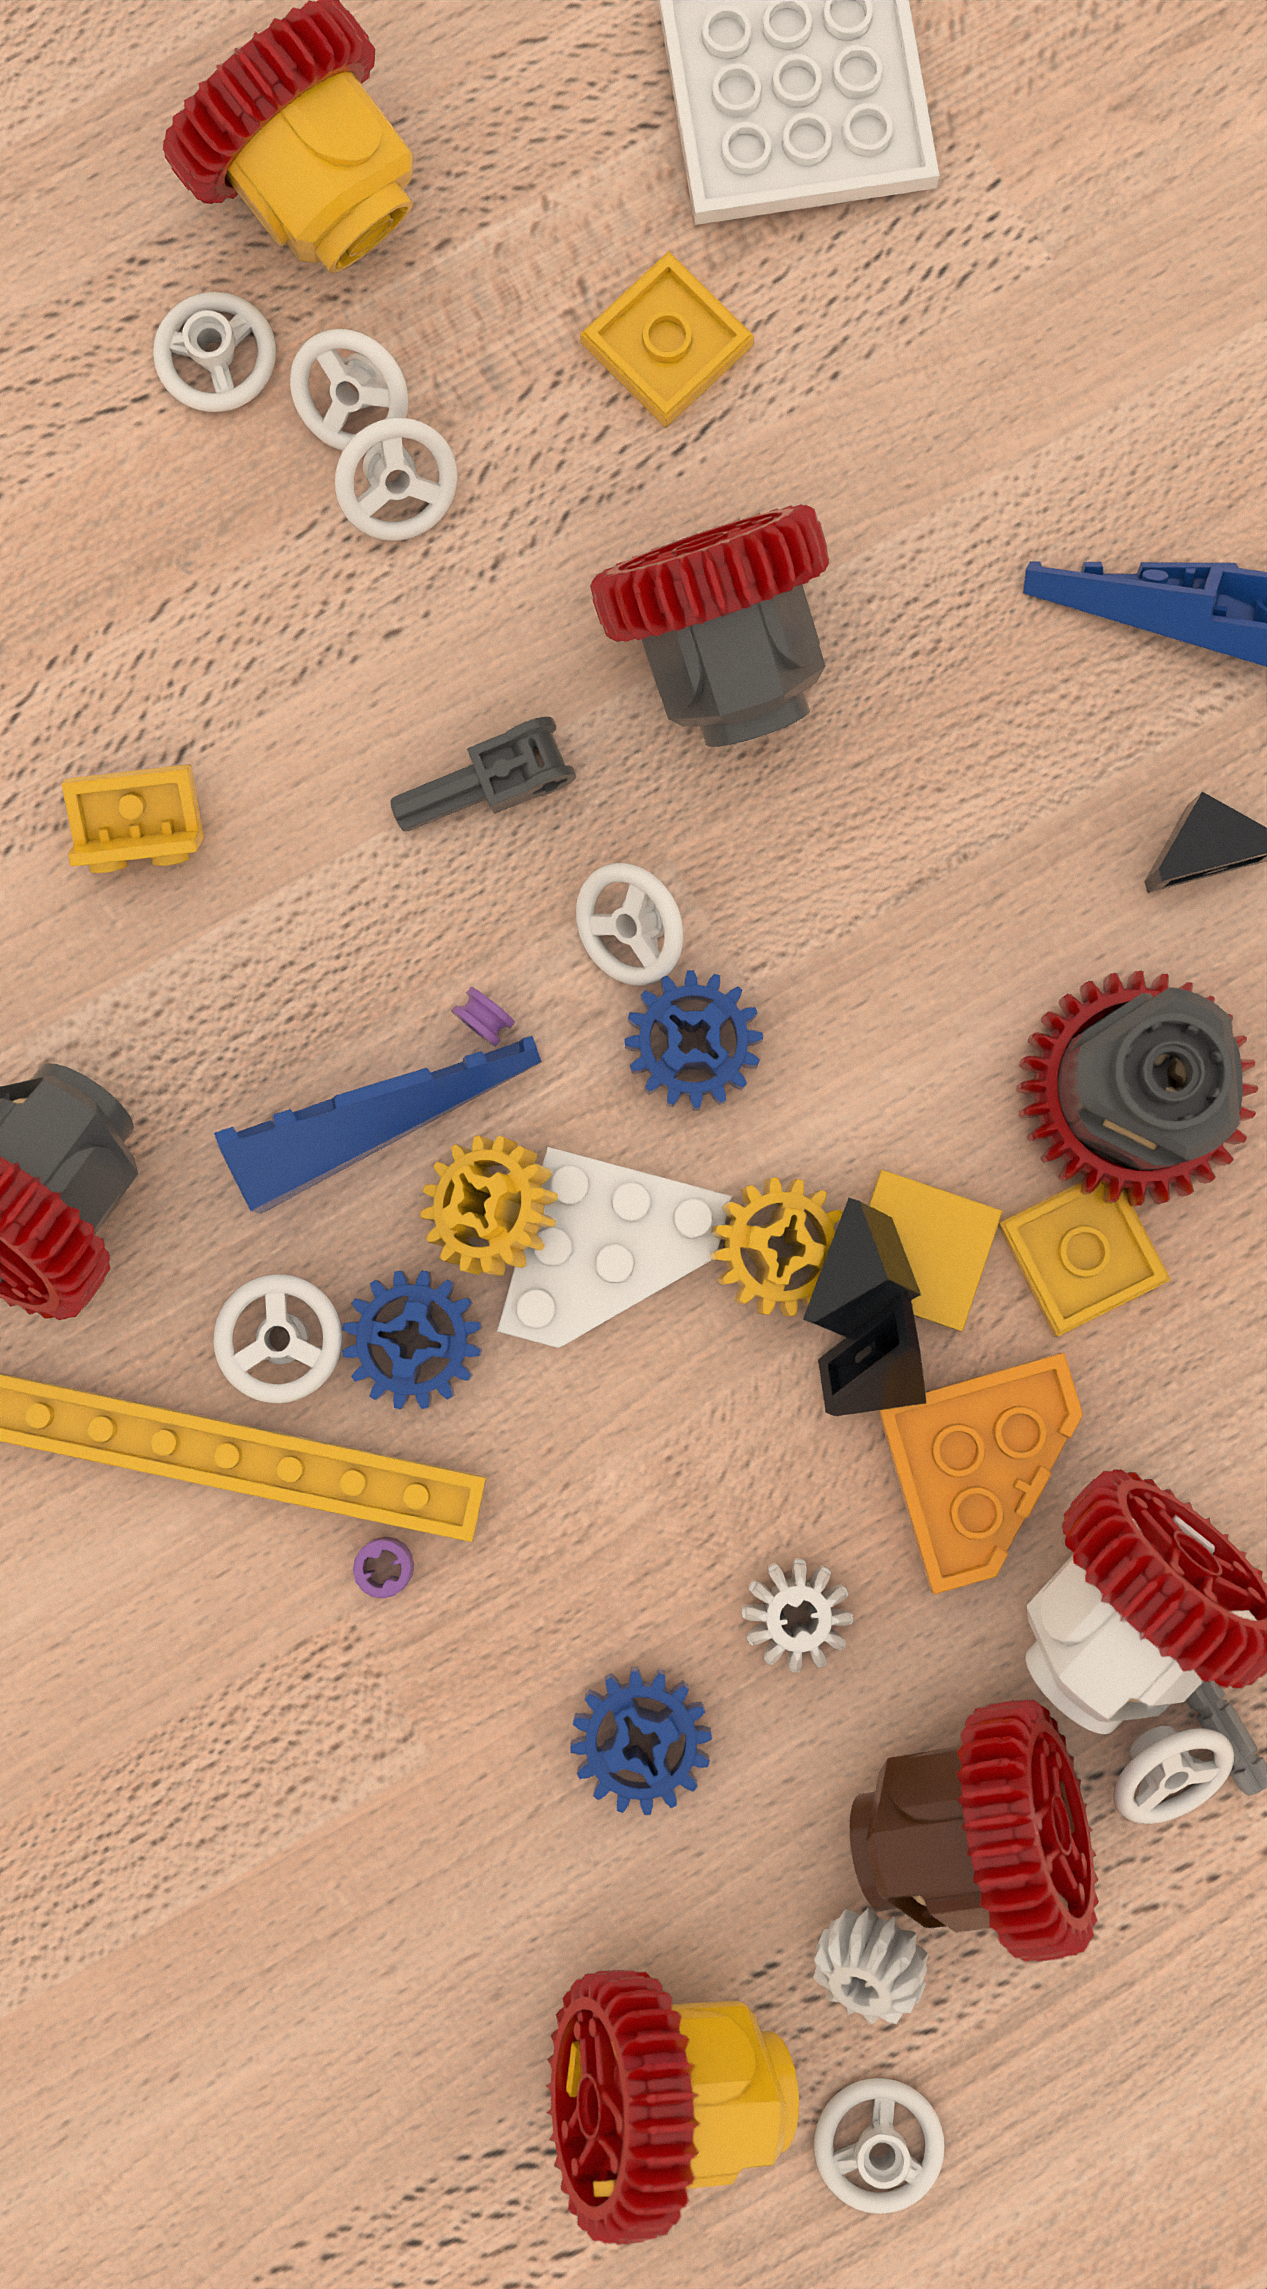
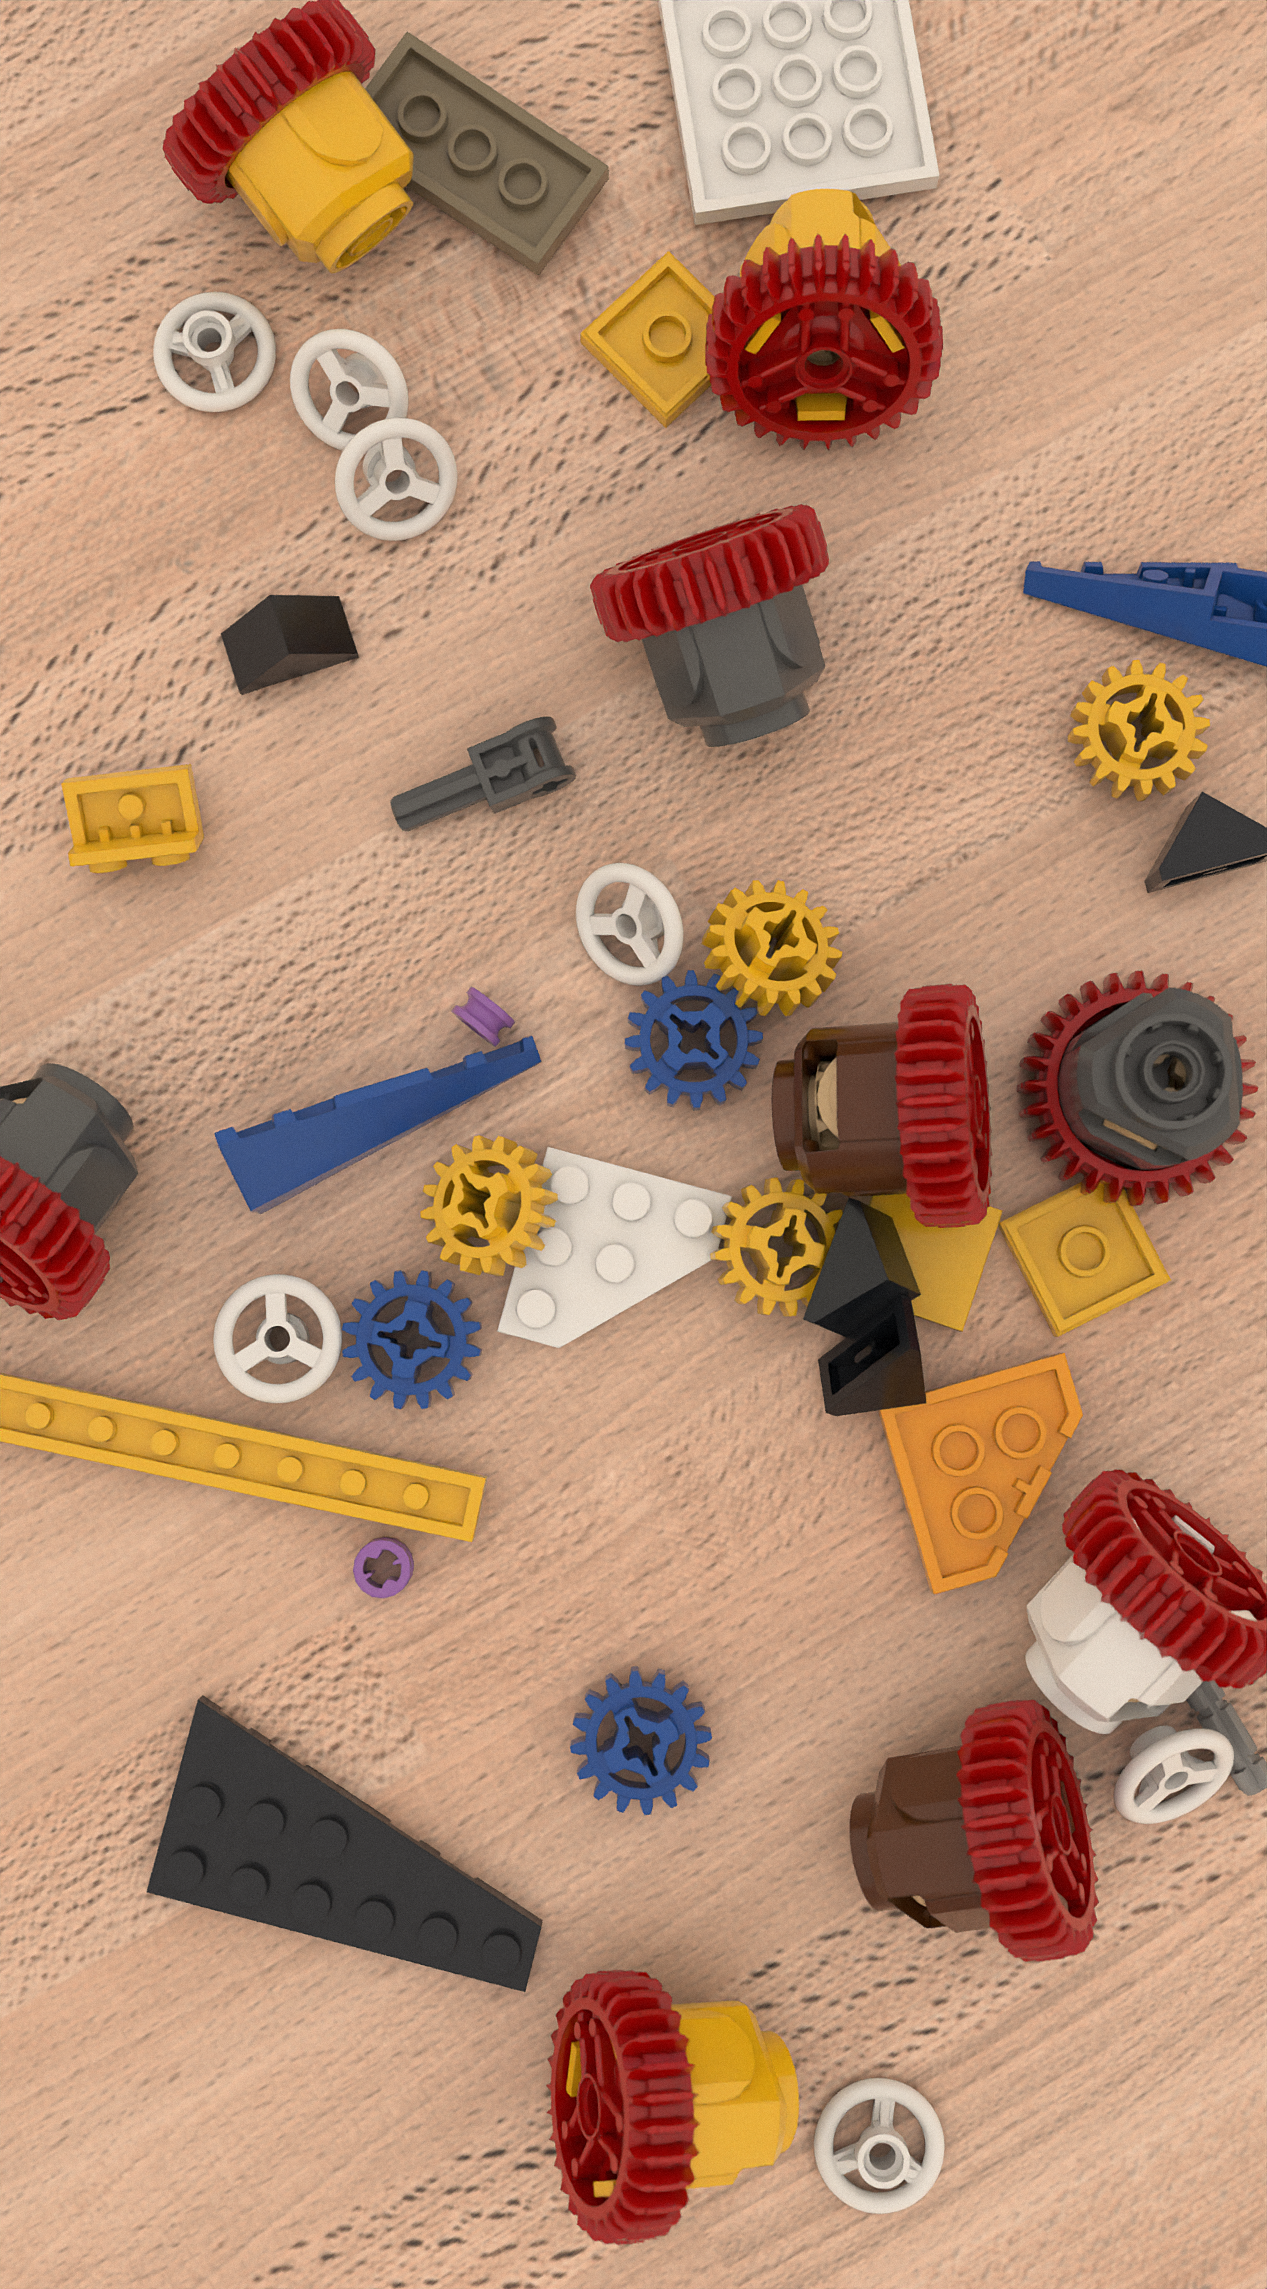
white gear [741,1558,853,1672] -> none
white gear [813,1907,929,2024] -> none
none -> black wing [147,1696,543,1992]
none -> black slope [221,595,359,695]
none -> dark tan plate [365,31,609,276]
none -> yellow gear [701,880,842,1017]
none -> red piece [705,189,943,451]
none -> piece [772,984,992,1228]
none -> yellow gear [1068,660,1210,801]

